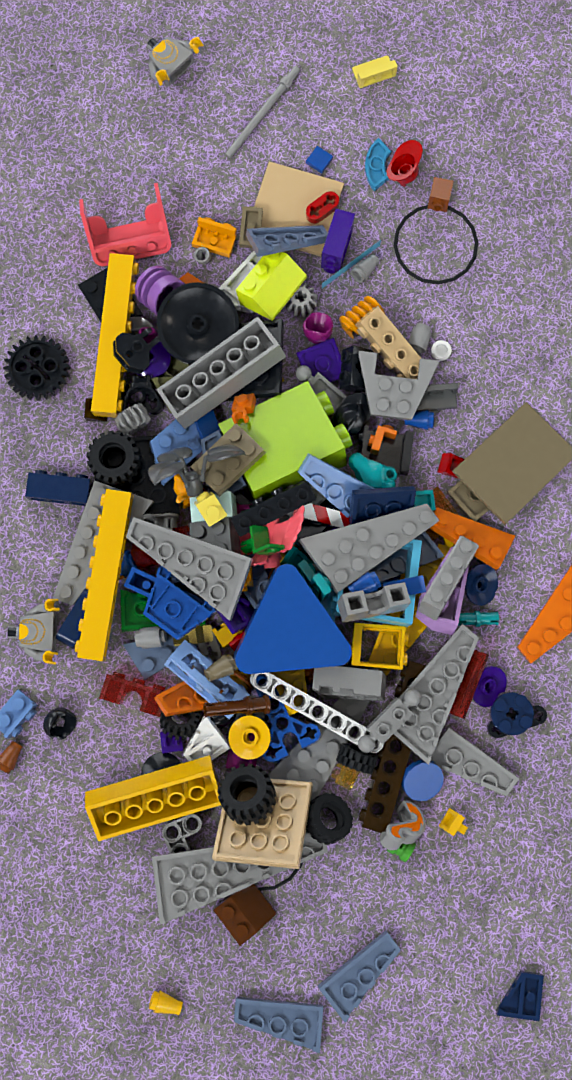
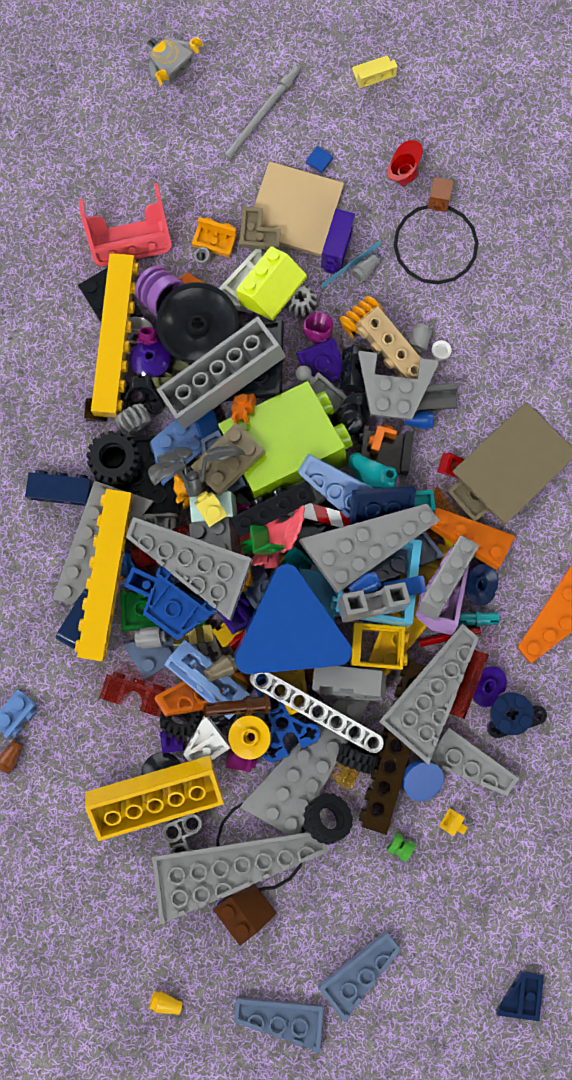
black gear [3,335,71,401] -> none
light grey torso [8,599,60,665] -> none
black hair [43,707,77,740] -> none
black hinge [113,327,161,374] -> none
tan tile [212,779,313,869] -> none
black tyre [217,763,277,825] -> none
sand blue wing [246,225,328,257] -> none
teal plate [296,559,332,603] -> none
red beam [306,191,339,224] -> none
light grey plate [358,689,421,753] -> none
dark azure tile [365,138,391,191] -> none
light grey animal [380,800,426,850] -> none
none -> red bar [418,627,482,647]

